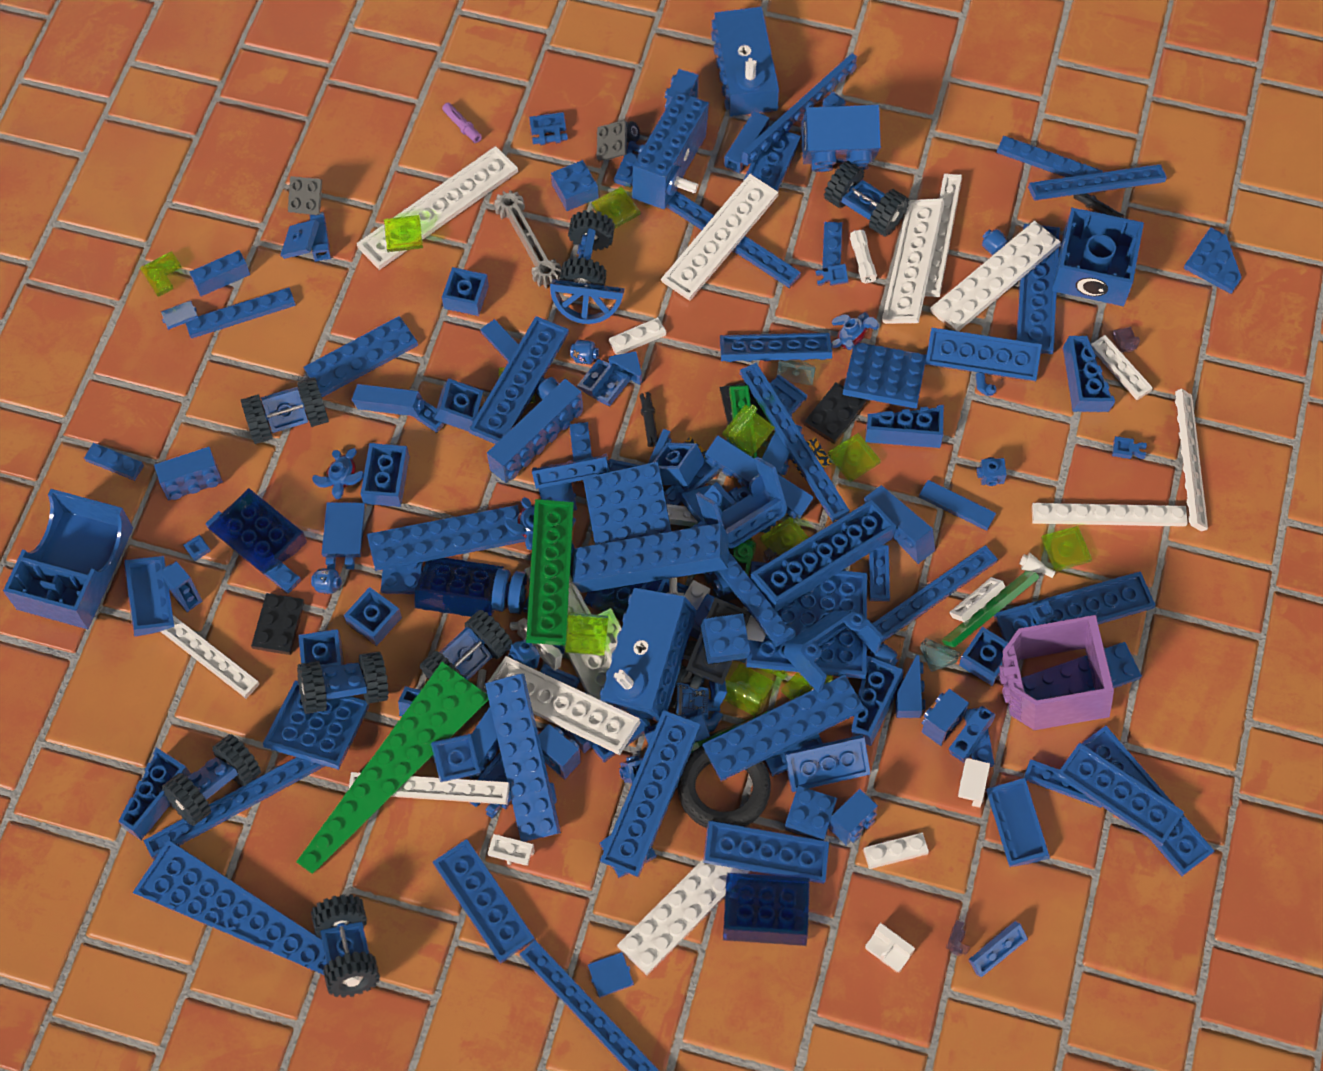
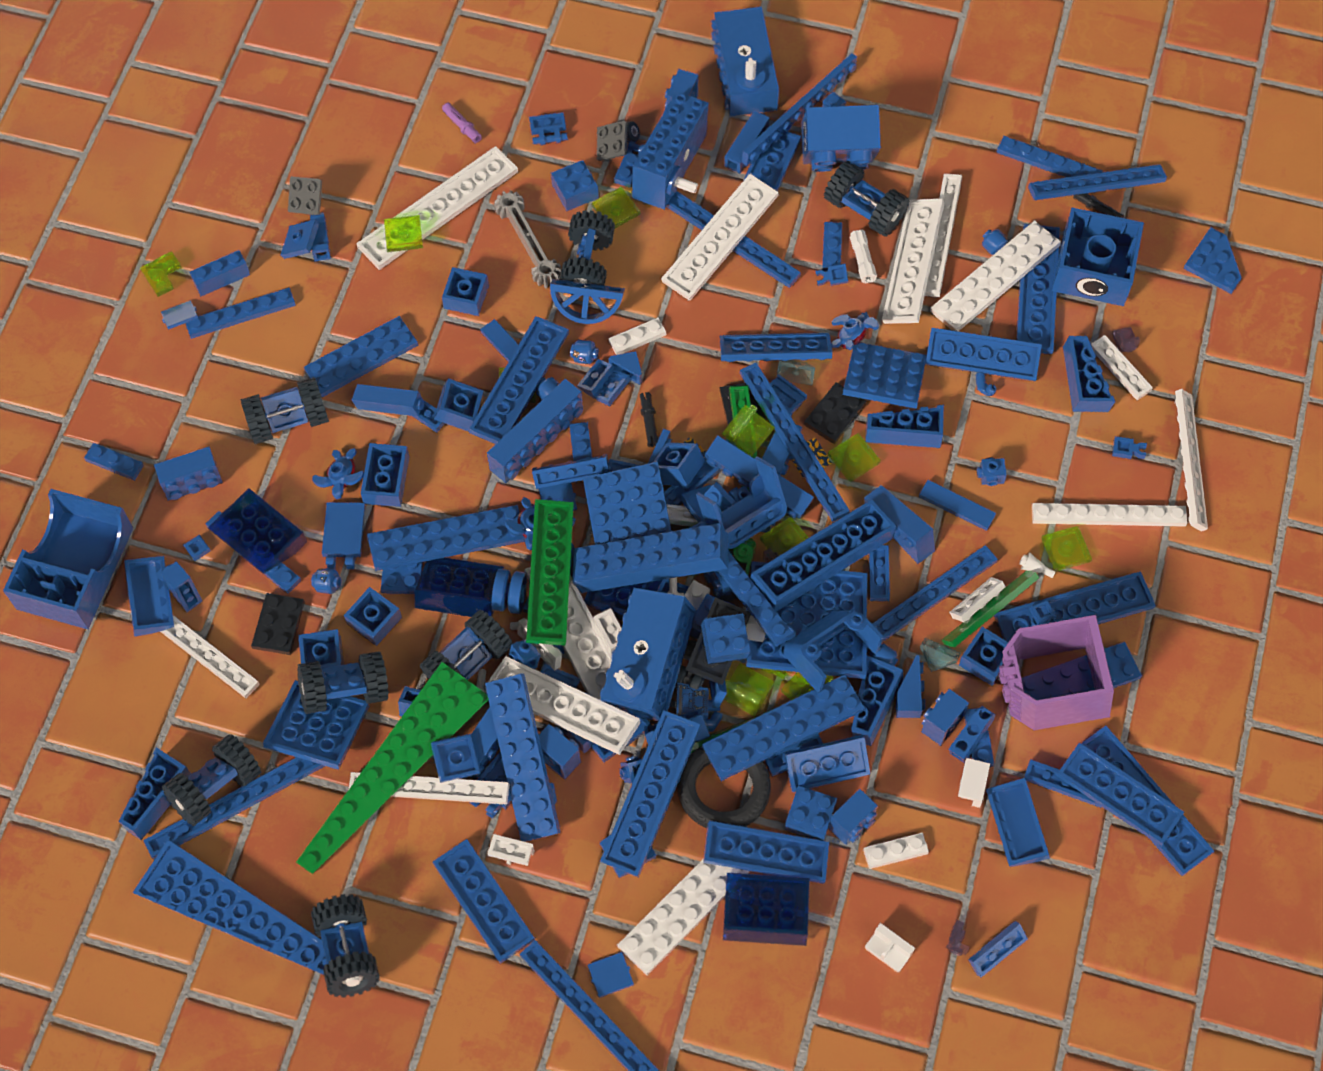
clear neon green plate [565,613,609,655] -> none

